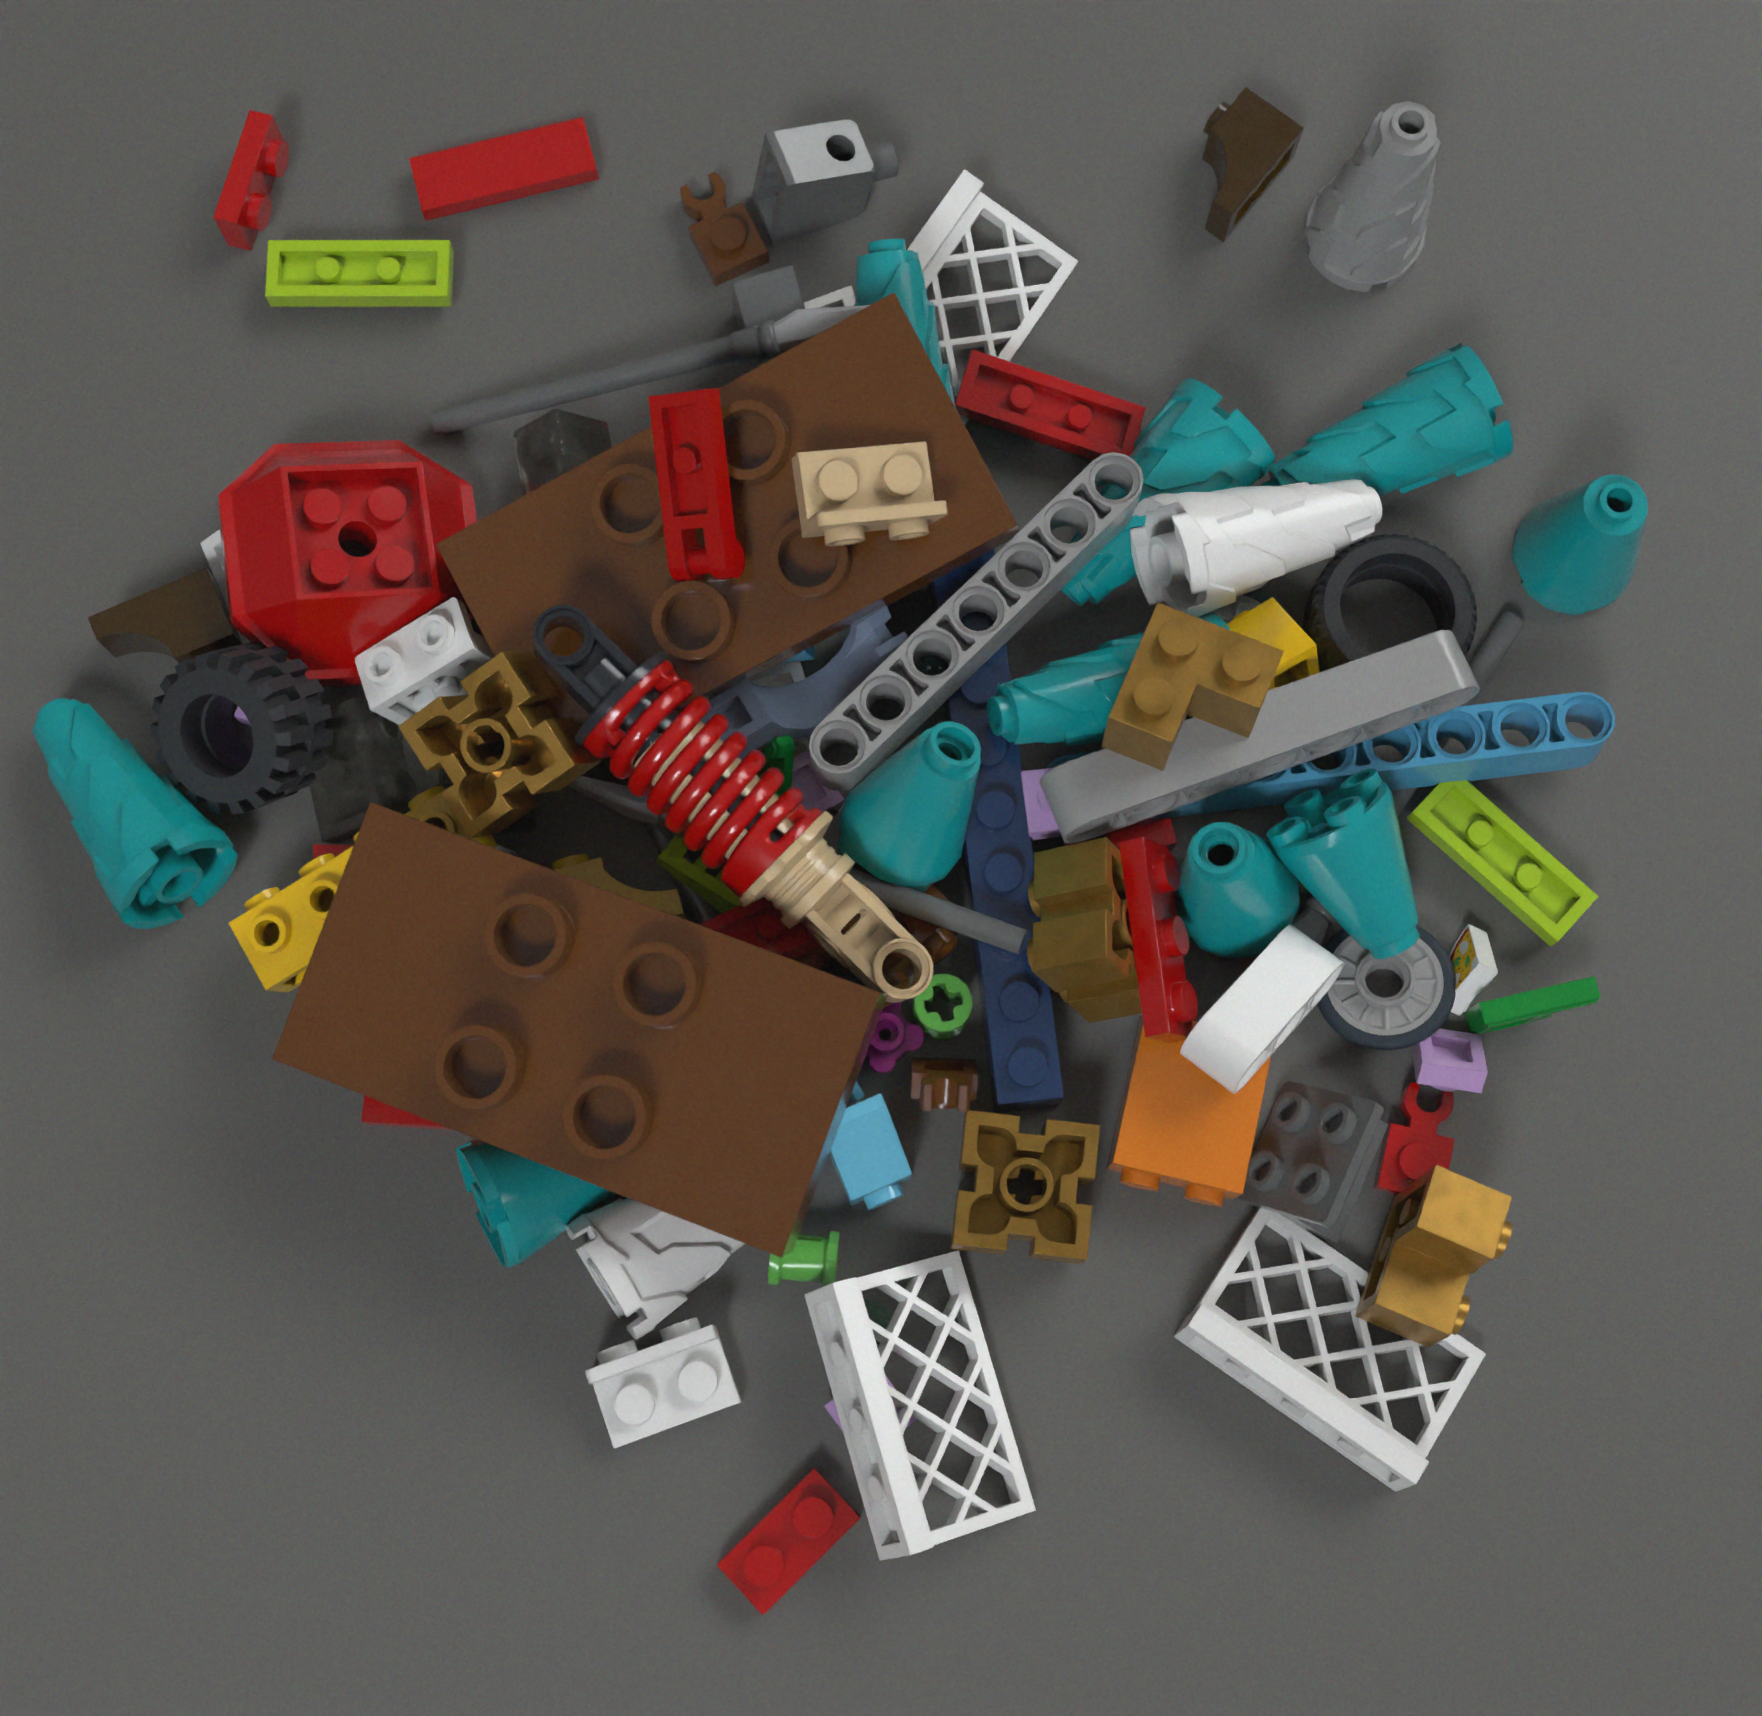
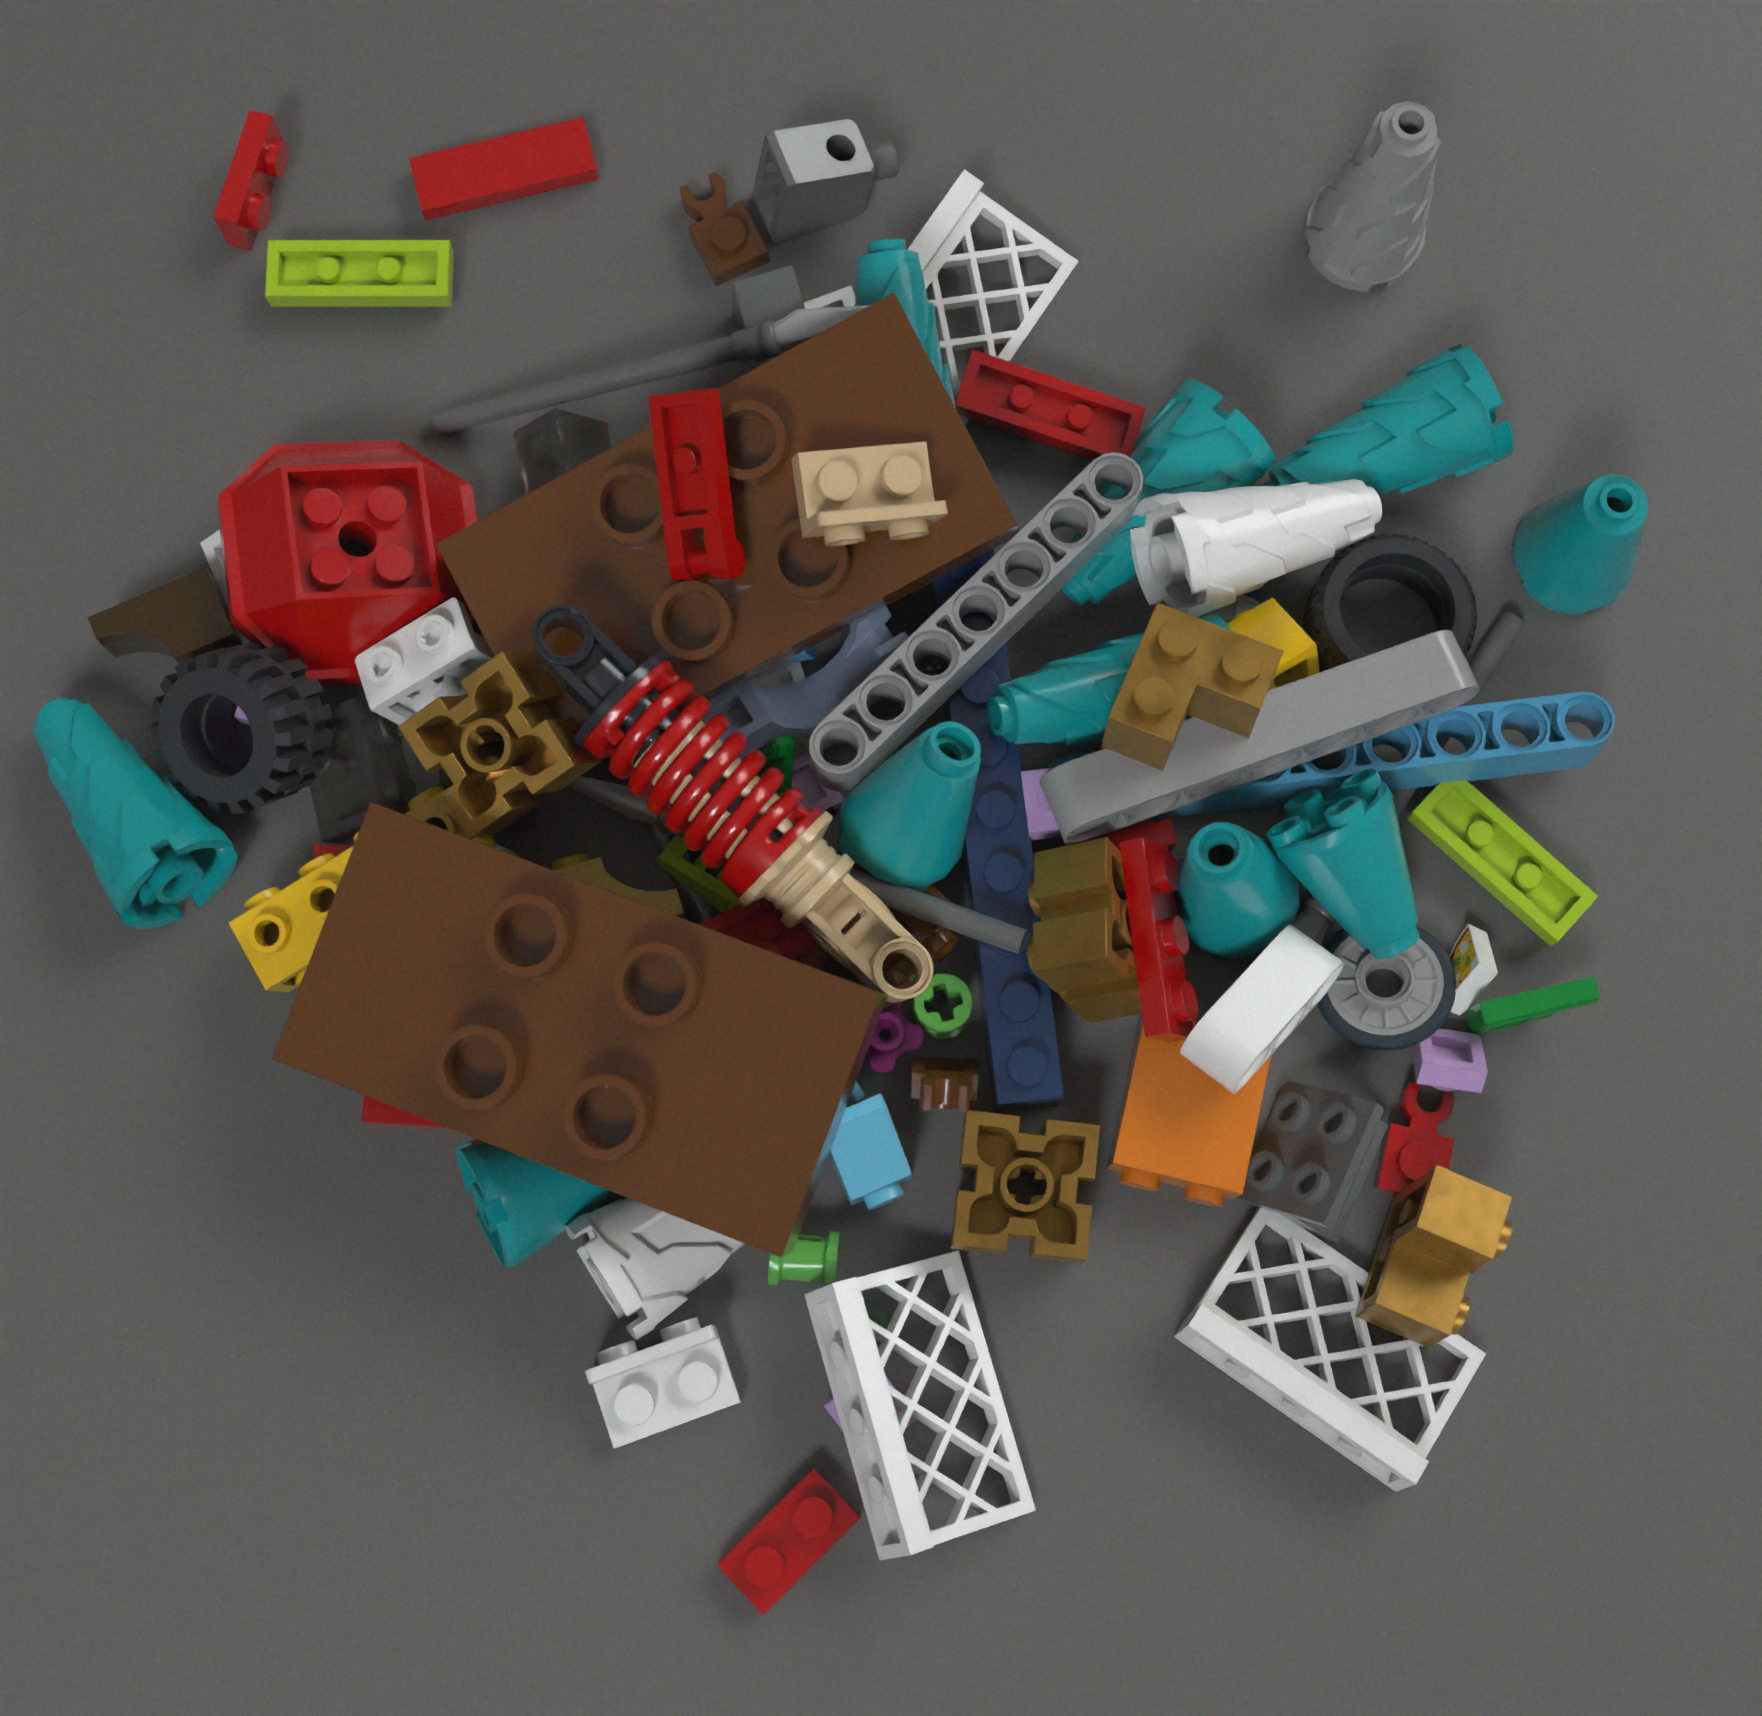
dark brown arch [1202,87,1304,243] -> none

